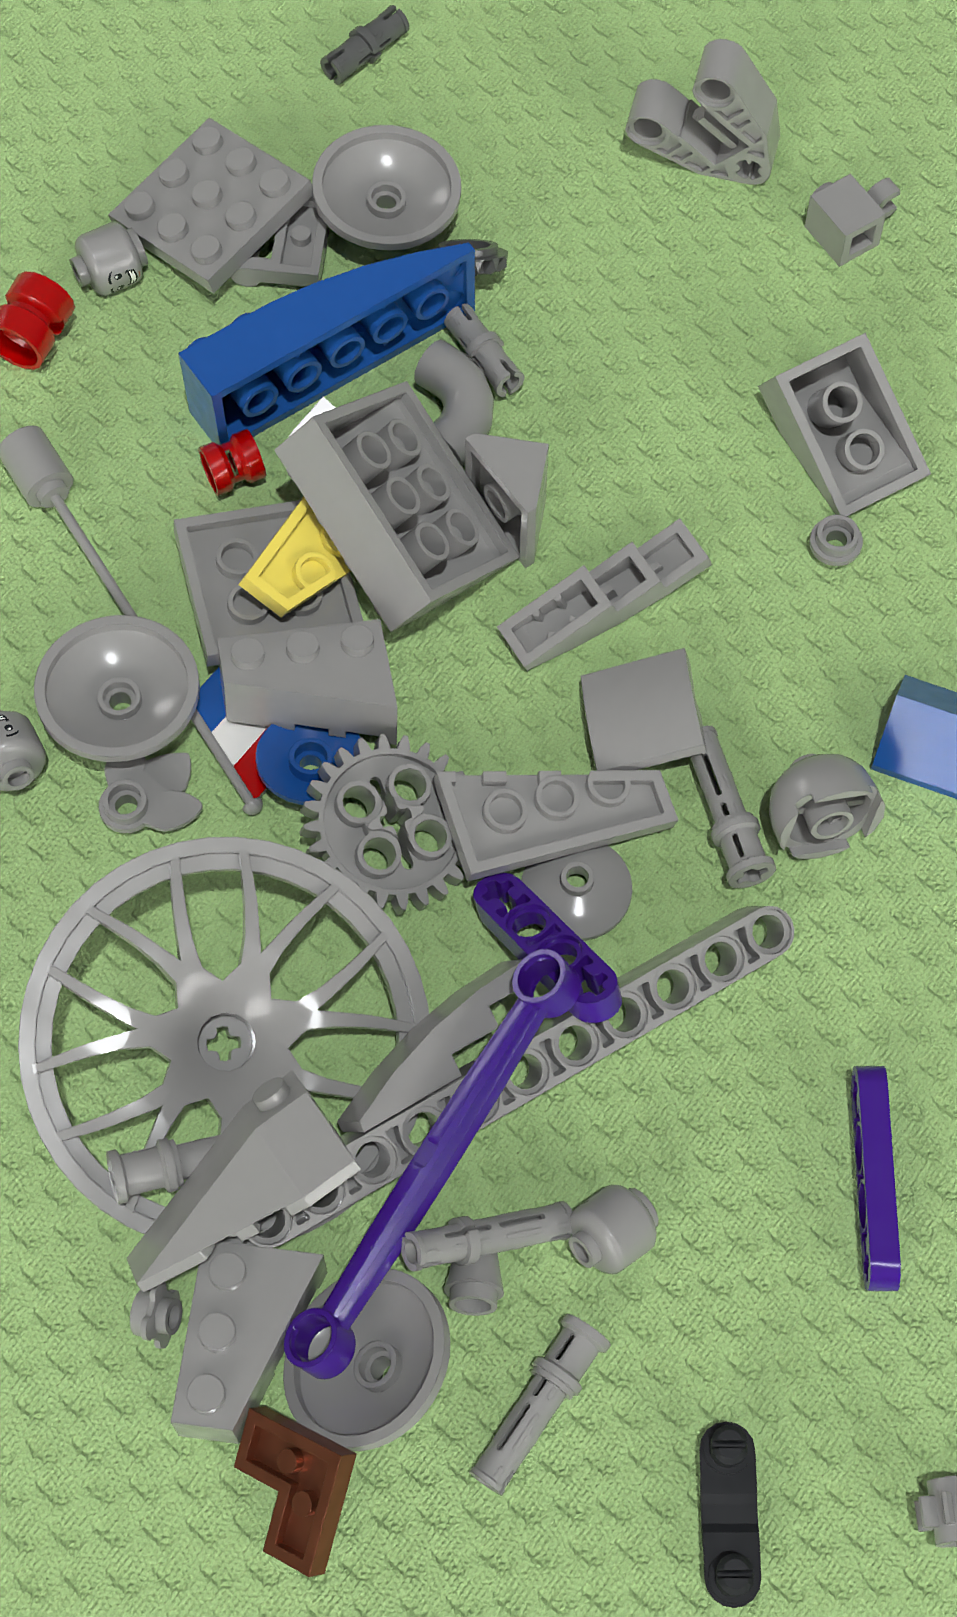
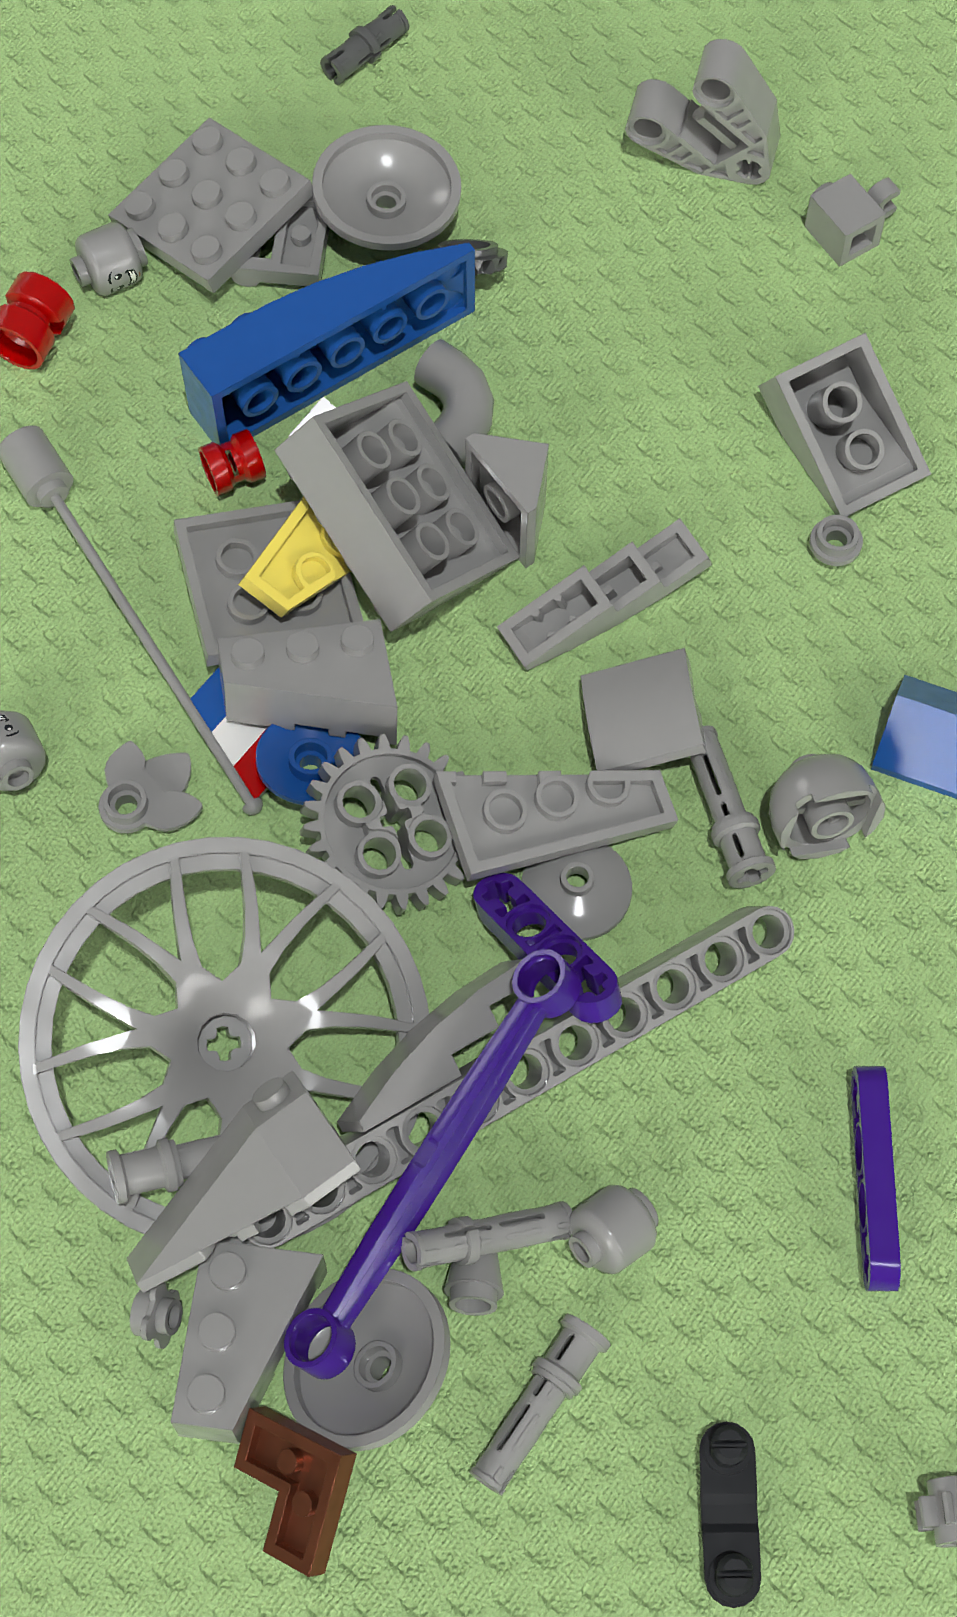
light grey dish [34,615,200,762] -> none
light grey pin [444,304,524,397] -> none

